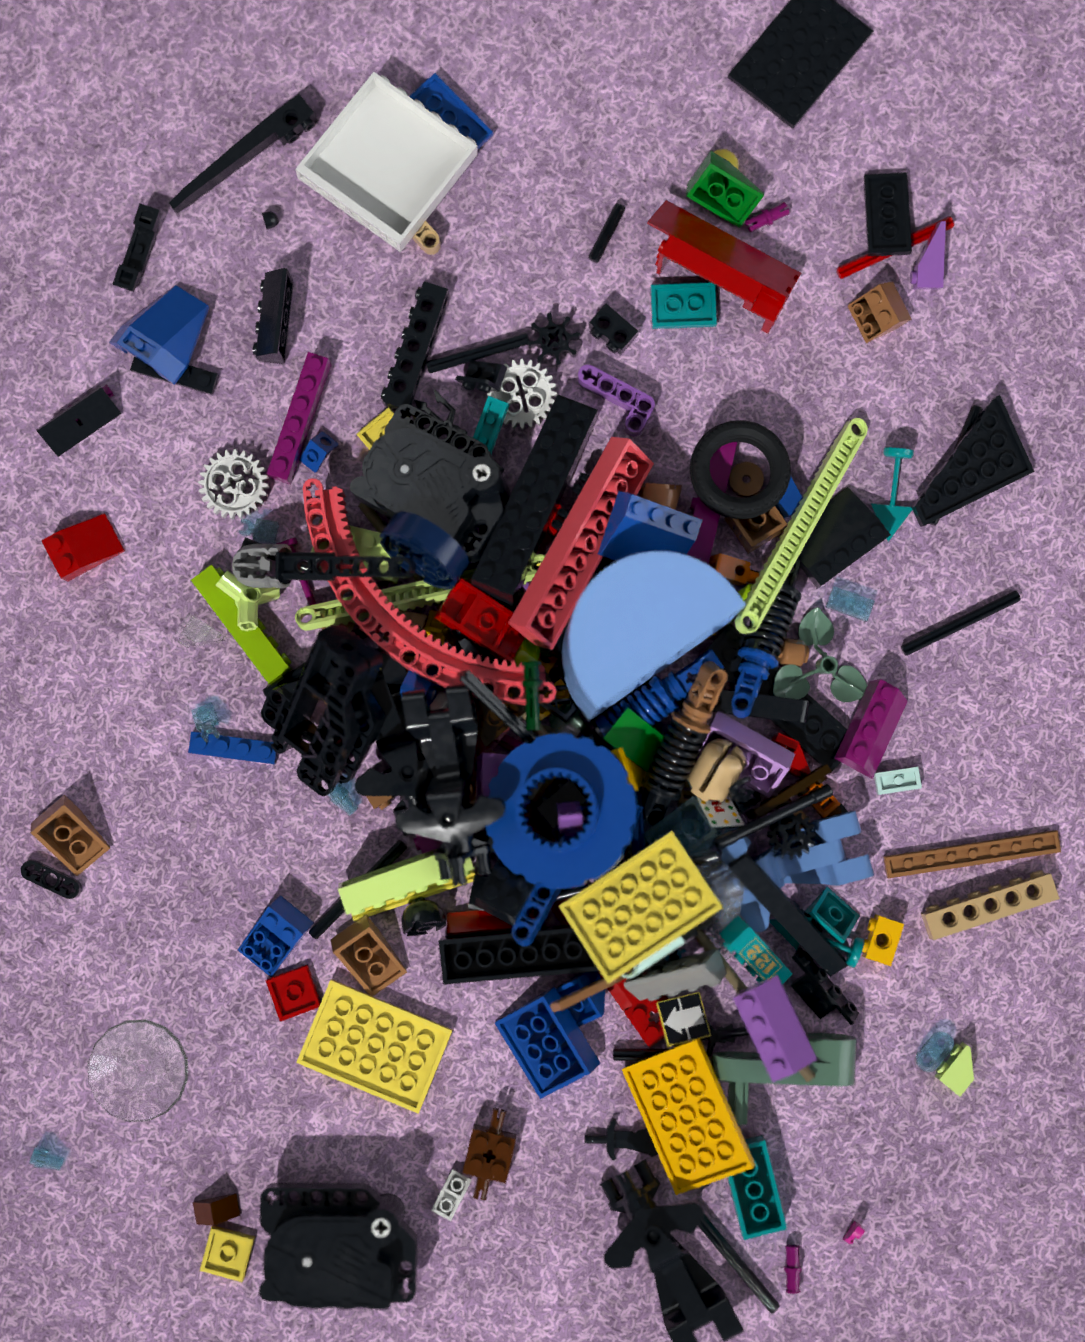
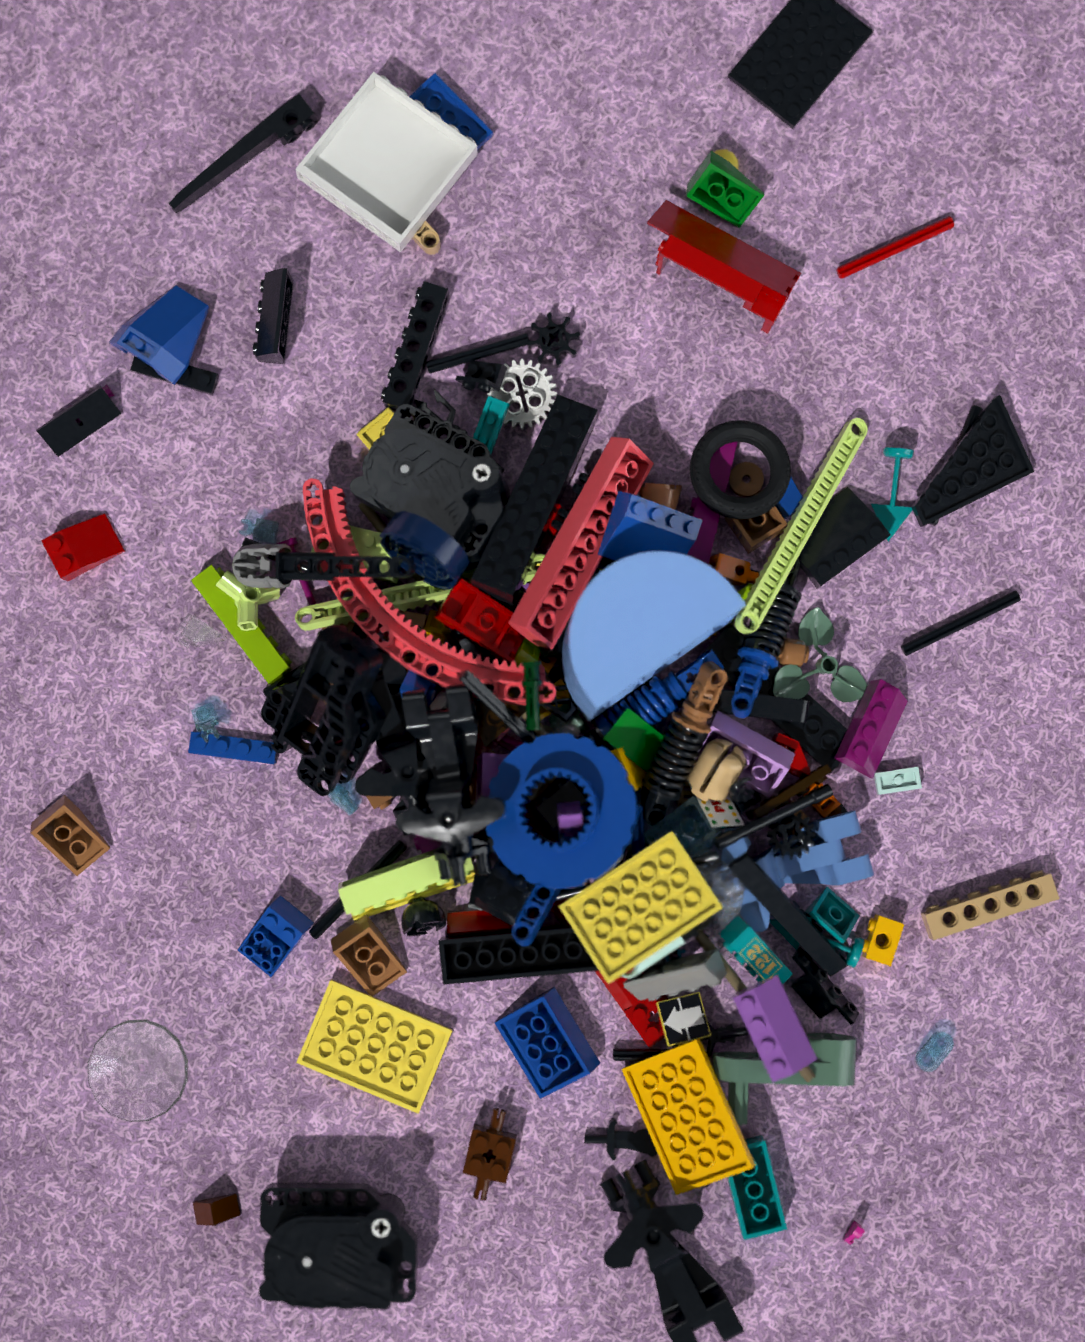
black beam [21,860,82,899] -> none
clear light blue cone [29,1146,65,1171] -> none
black slope [112,203,161,292] -> none
white gear [198,449,270,520] -> none
light yellow tile [200,1226,255,1282] -> none
black hinge [262,211,278,229] -> none
red tile [265,964,321,1022] -> none
magenta brick [267,352,332,485] -> none
blue bracket [300,432,339,473] -> none
white slope [431,1169,472,1221] -> none
medium nougat tile [550,968,633,1012] -> none
blue slope [556,971,605,1027] -> none
medium lavender beam [578,365,655,437] -> none
black axle [589,203,625,263] -> none
black brick [589,304,638,355] -> none
teal plate [650,283,717,329] -> none
black axle [698,1214,780,1313] -> none
magenta pin [745,202,790,233] -> none
magenta pin [784,1245,802,1294] -> none
clear light blue plate [825,586,875,622] -> none
medium nougat slope [847,282,912,343] -> none
black tile [863,172,912,256] -> none
medium nougat tile [883,830,1061,878] -> none
medium lavender slope [910,221,946,289] -> none
yellowish green slope [935,1042,974,1097] -> none

